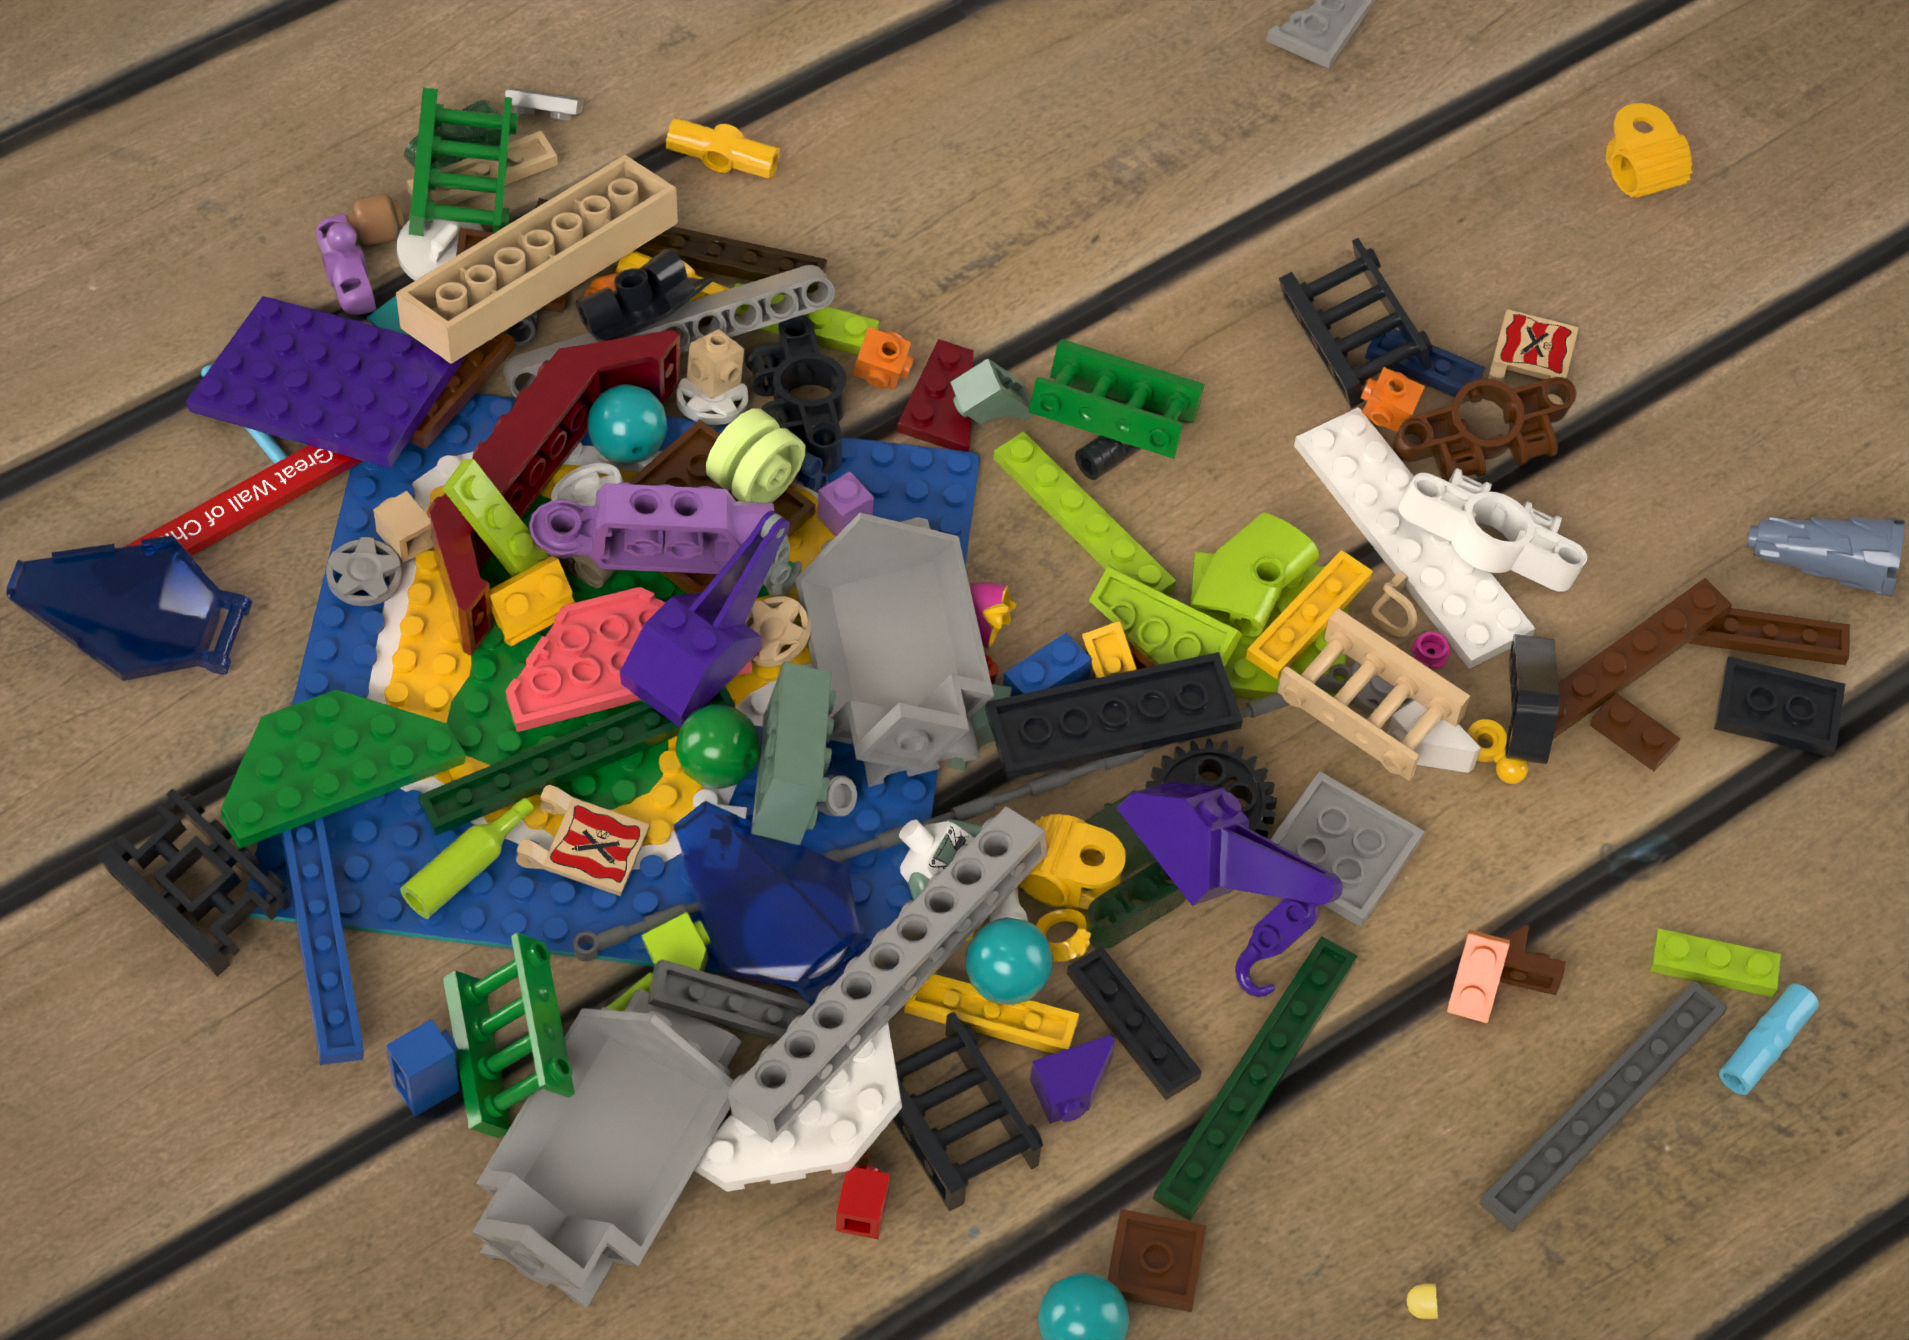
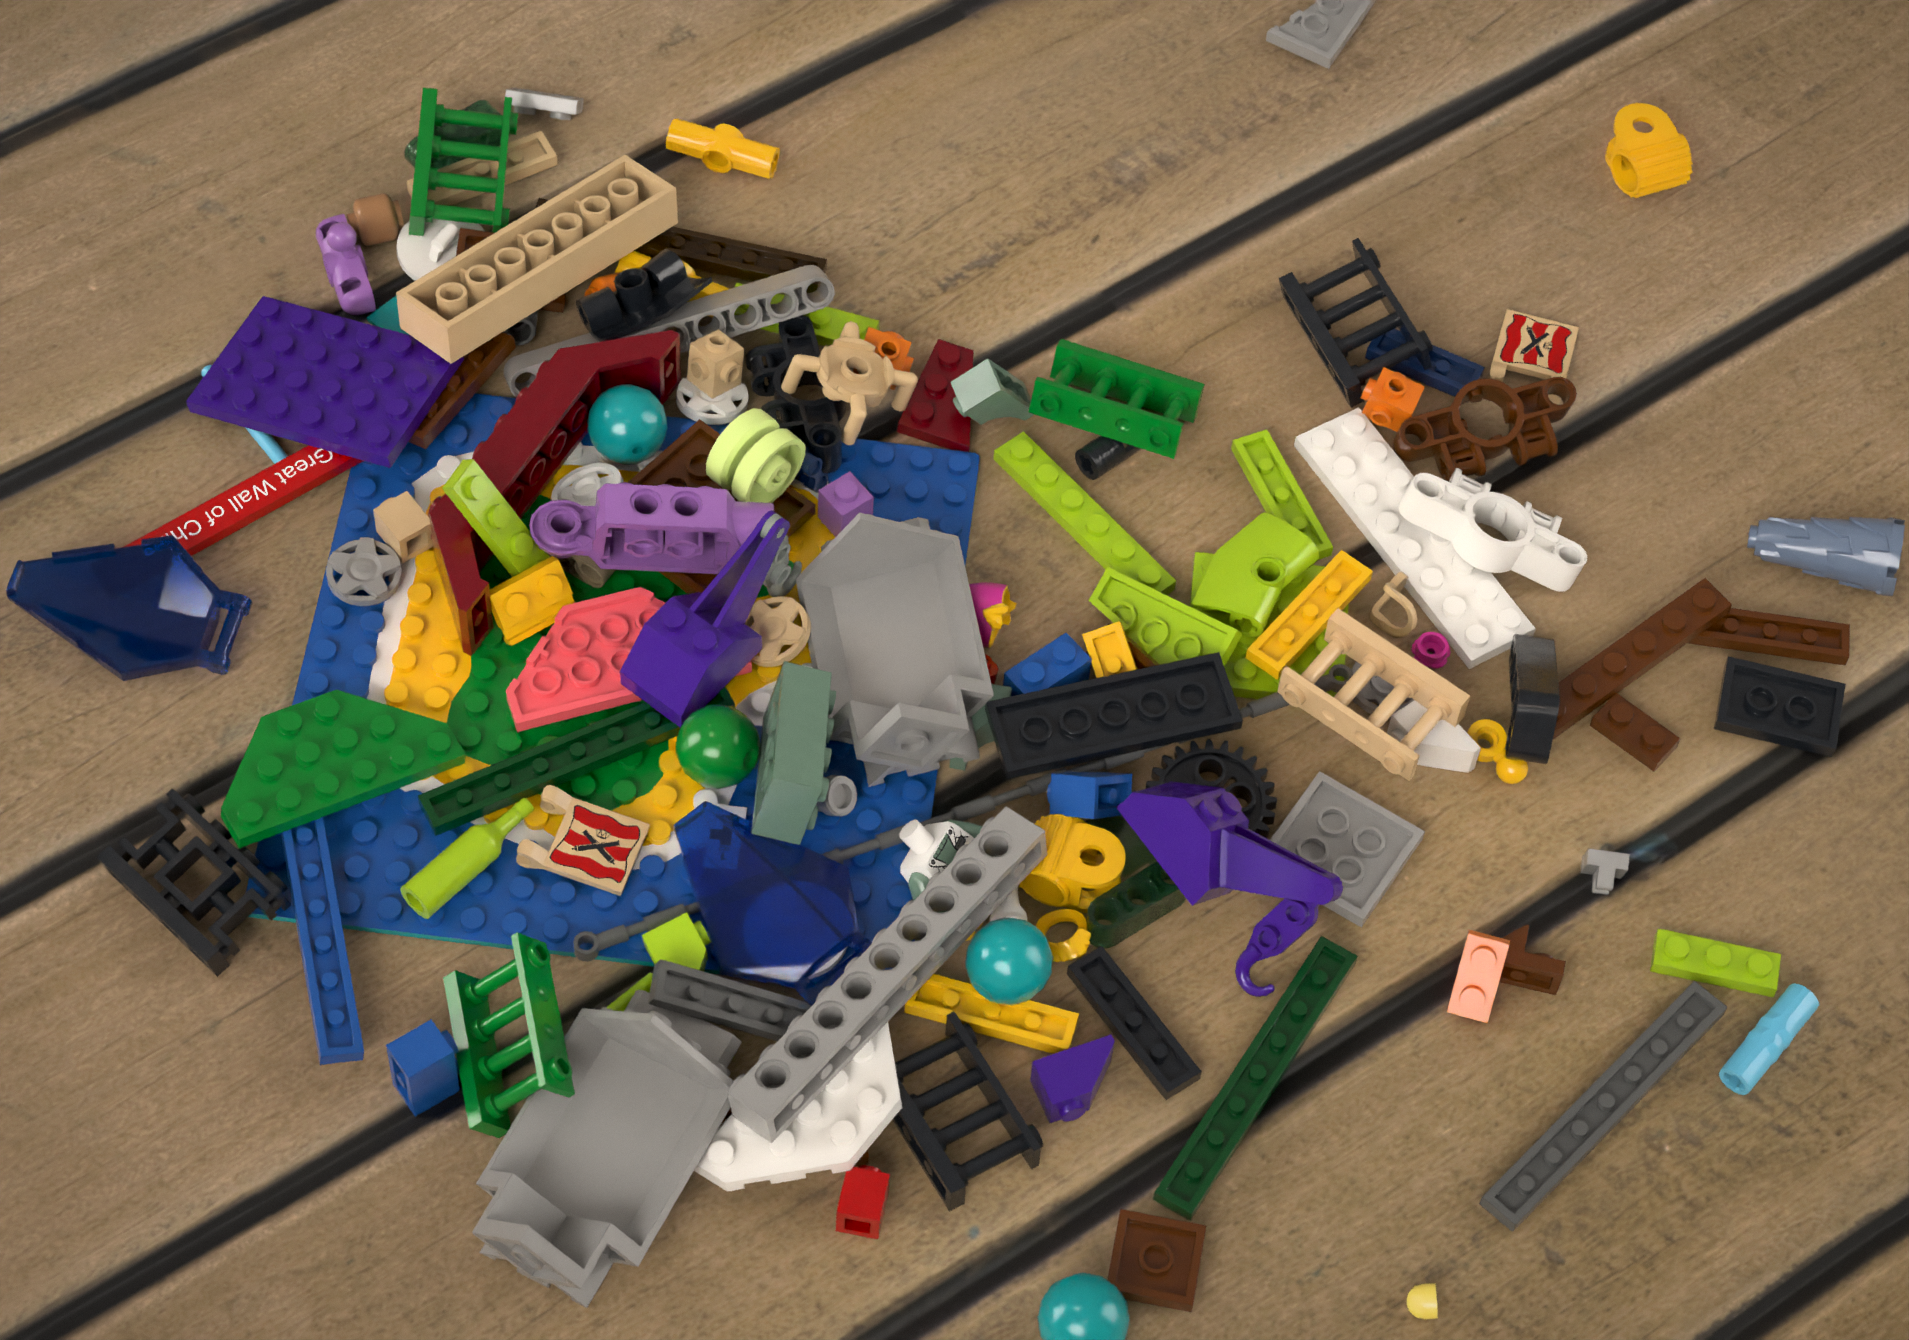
none -> tan plate [781,321,918,445]
none -> blue slope [1047,772,1132,819]
none -> lime plate [1231,429,1333,560]
none -> light grey tile [1580,848,1630,895]

